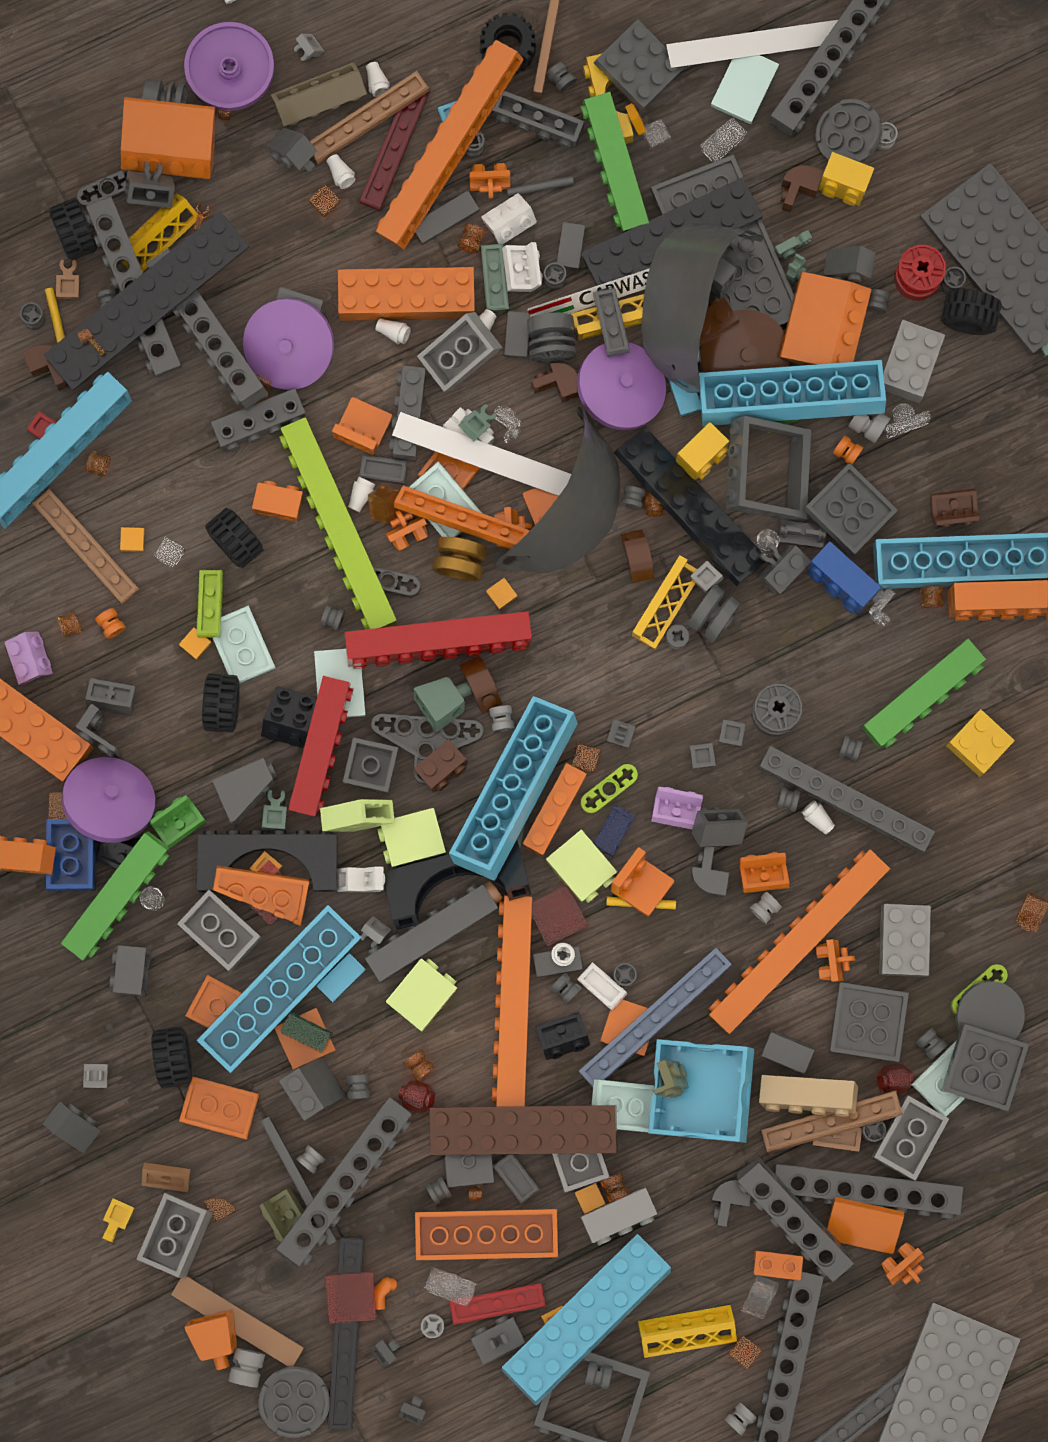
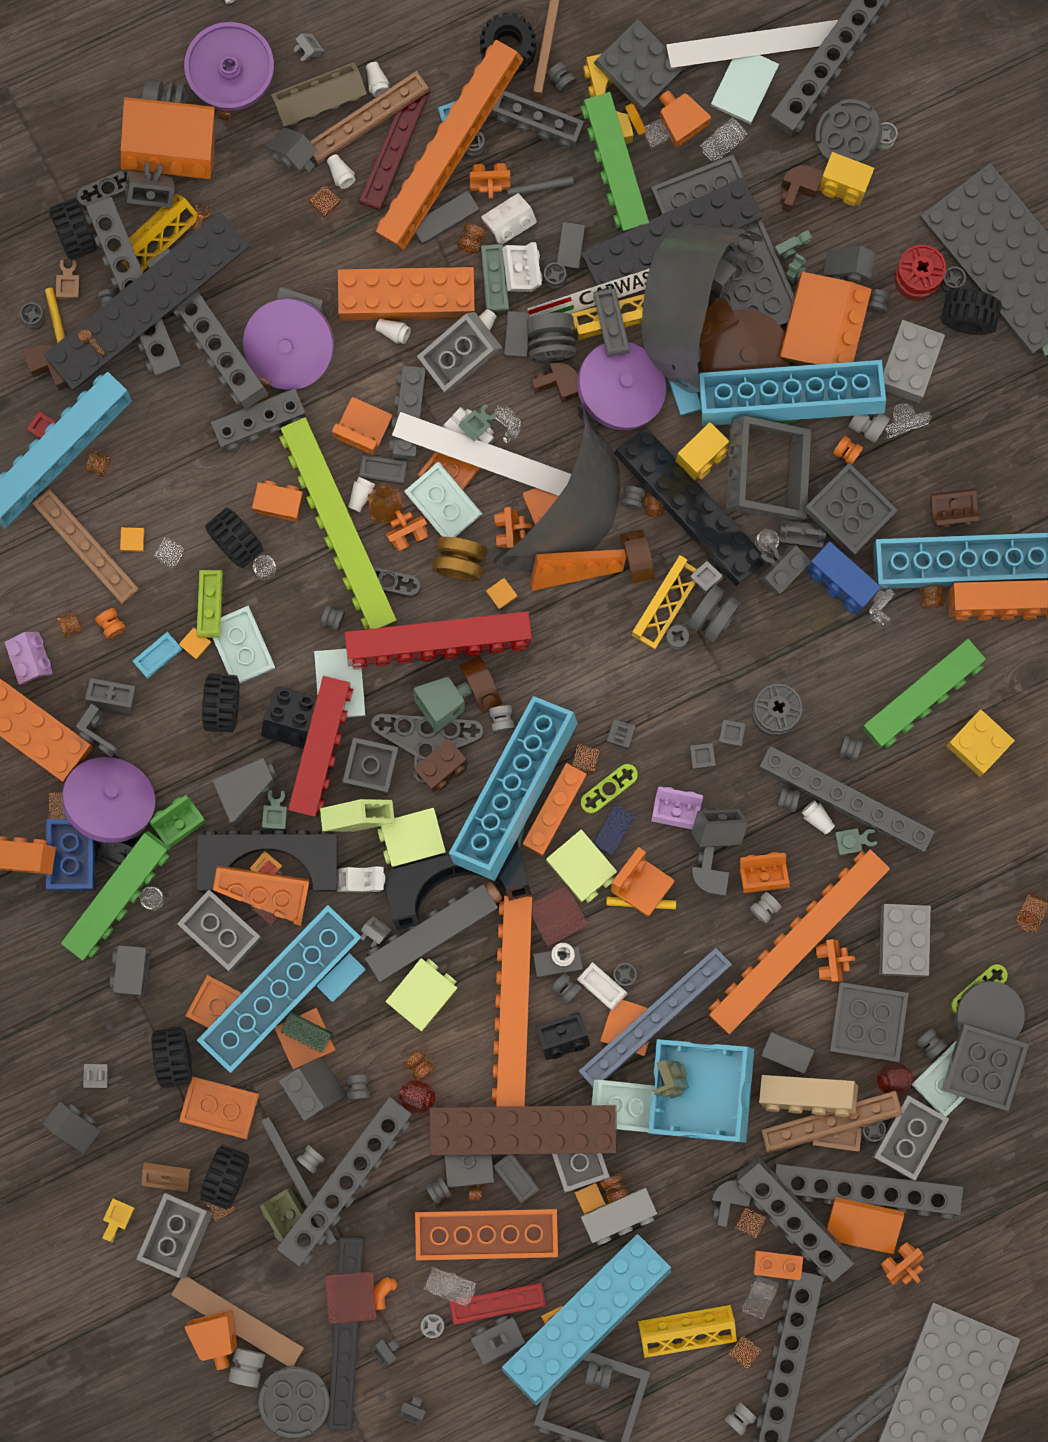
orange plate [394,486,530,549] -> none
none -> medium azure tile [133,632,183,679]
none -> black tyre [200,1144,249,1210]
none -> clear wheel [253,555,277,580]
none -> orange wing [530,549,627,591]
none -> orange torso [659,90,711,148]
none -> clear orange plate [735,1207,766,1239]
none -> sand green plate [834,828,877,856]

